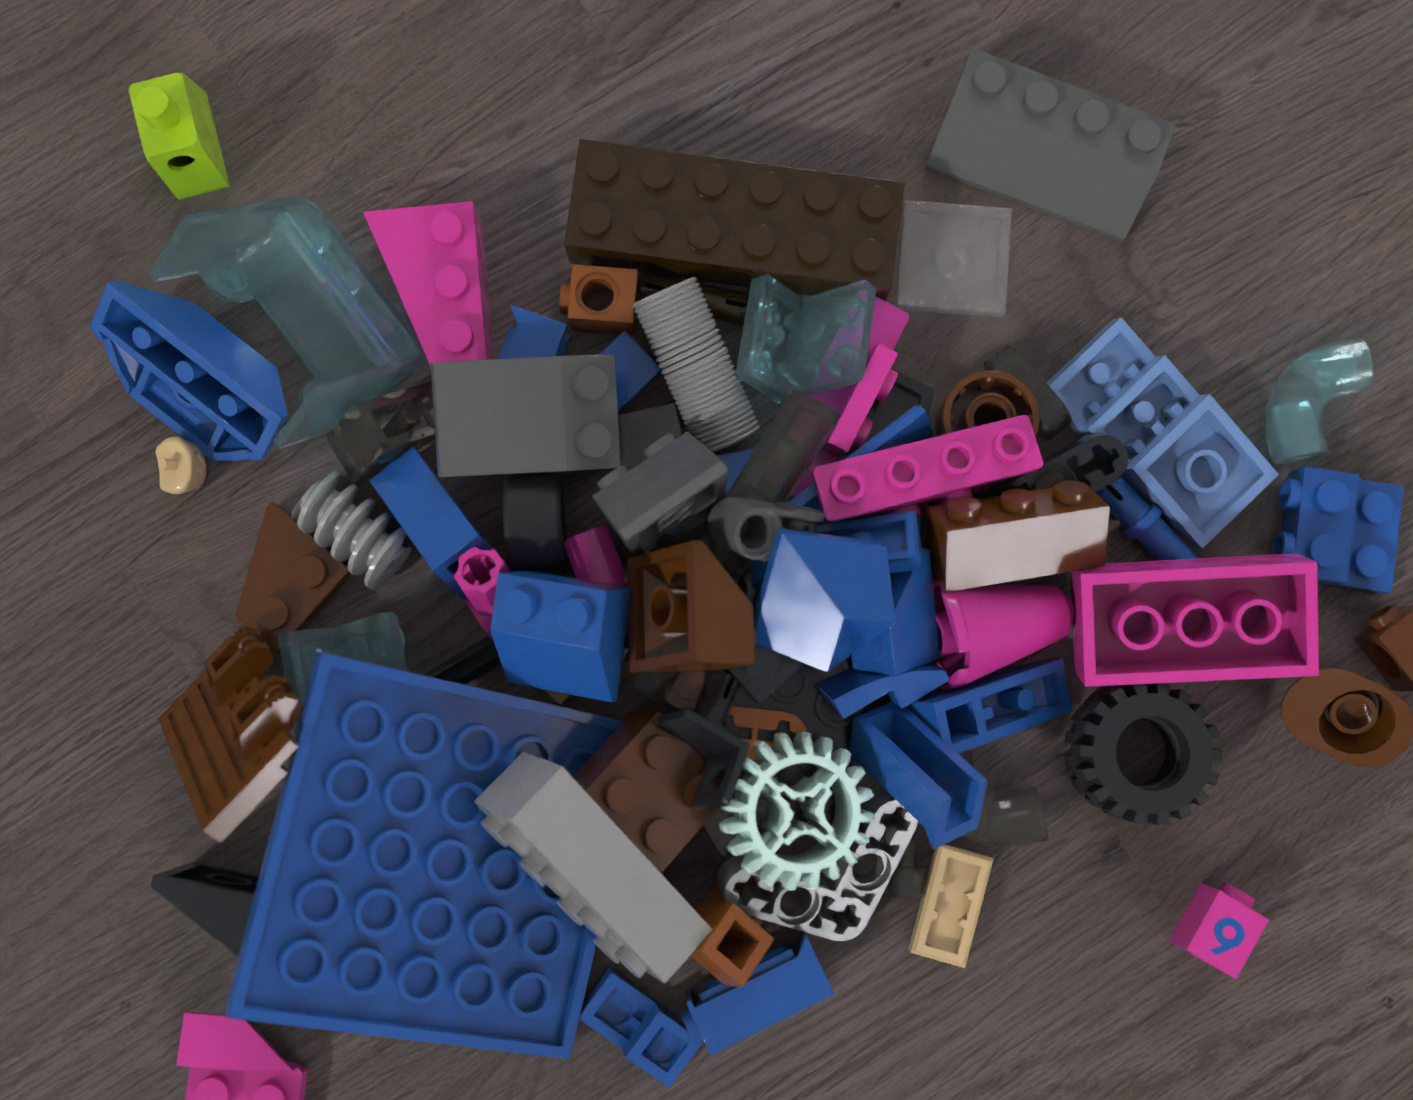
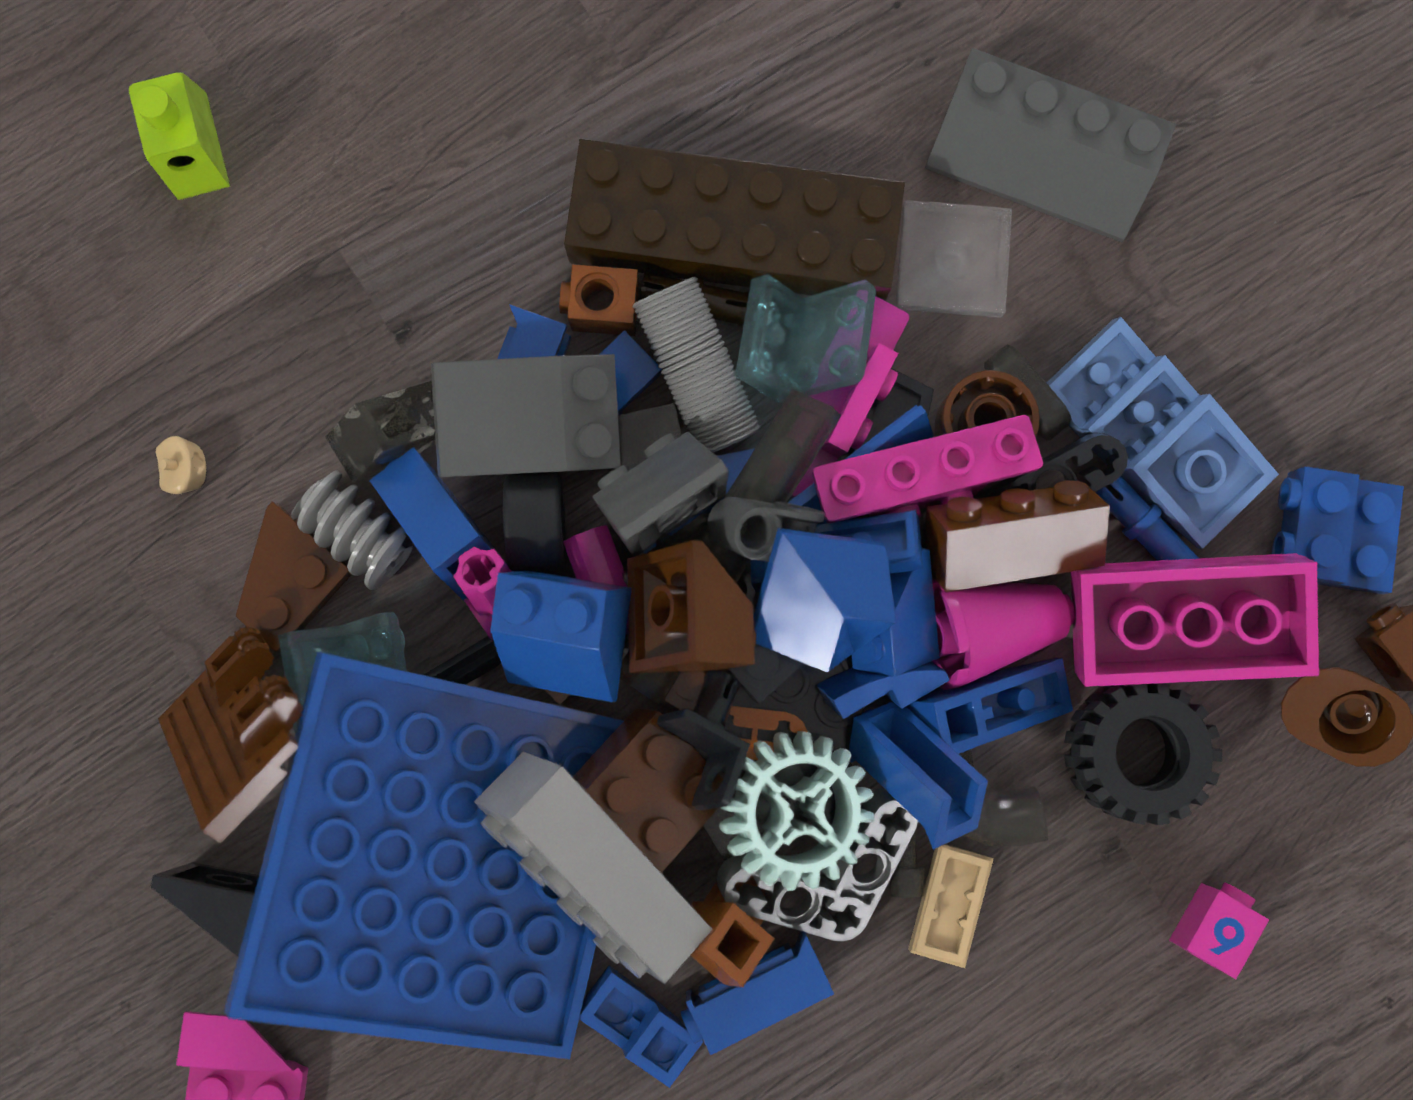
blue wedge [90,280,288,461] -> none
clear light blue windscreen [148,197,426,450] -> none
dark pink wedge [363,201,494,366] -> none
clear light blue cylinder [1265,337,1373,465] -> none

